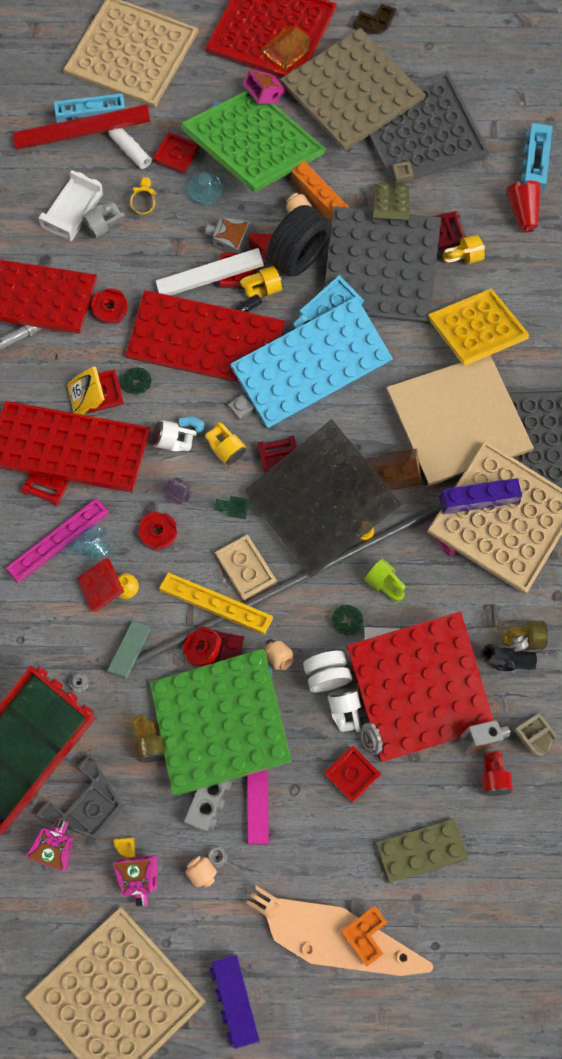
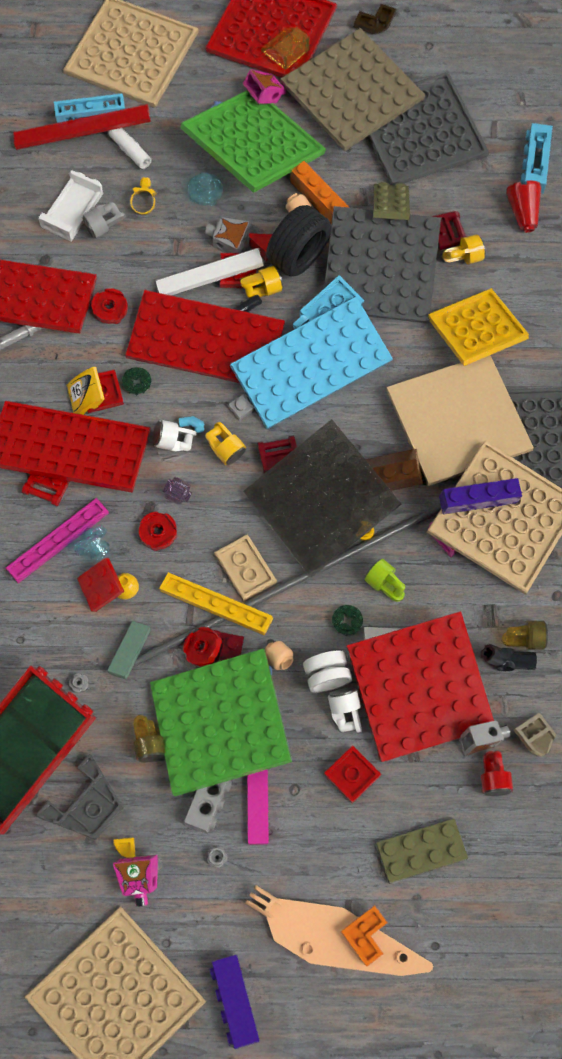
torso [26,818,74,871] -> none
red plate [153,131,200,174] -> none
light nougat head [186,856,217,888] -> none
clear green plate [215,496,249,519] -> none
light grey gear [361,722,383,755] -> none
dark tan plate [392,161,414,183] -> none
light grey plate [510,635,529,652] -> none

